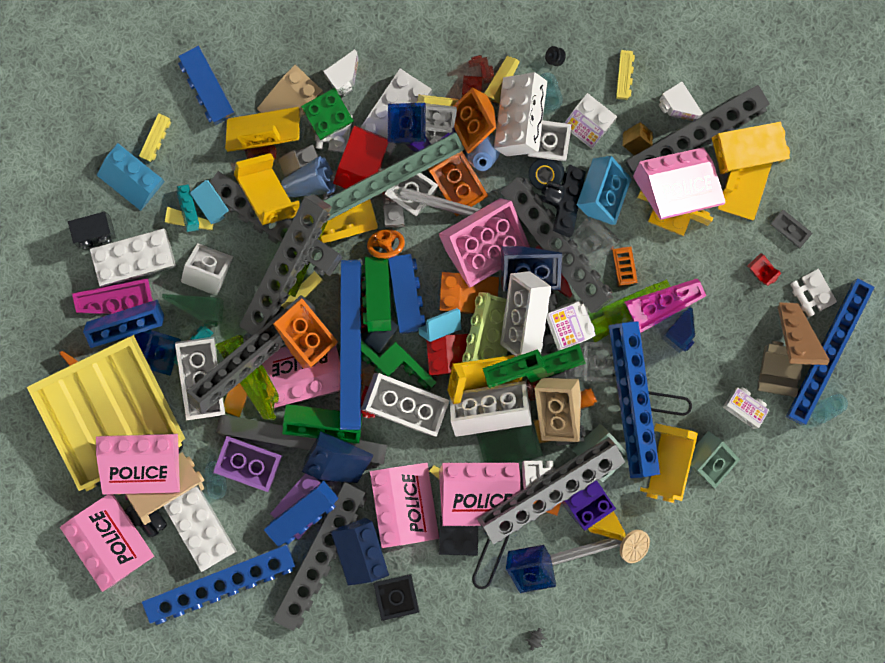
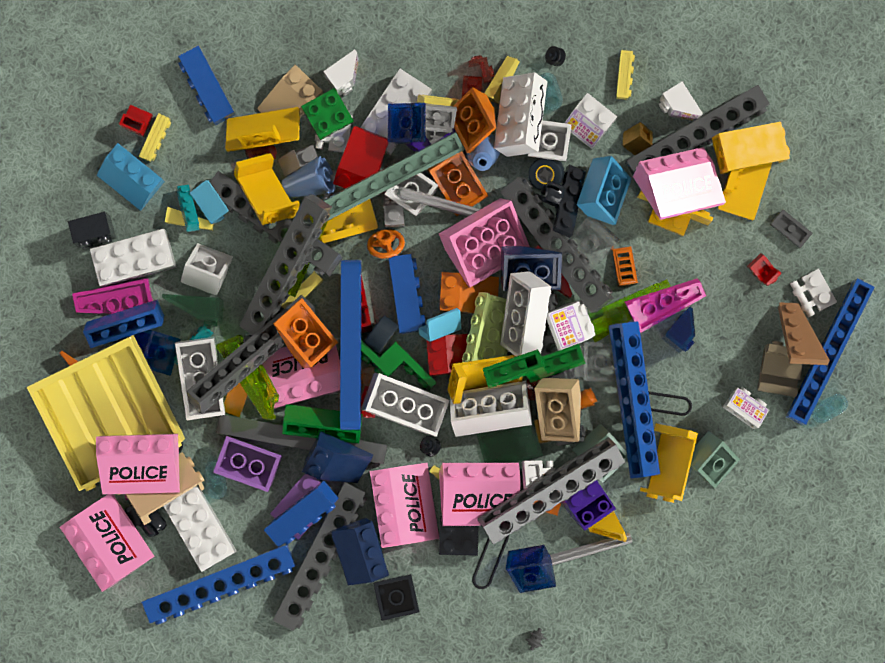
green brick [361,257,391,332] -> none
tan wheel [620,530,650,563] -> none
none -> red piece [119,105,153,137]
none -> black wheel [420,435,441,457]

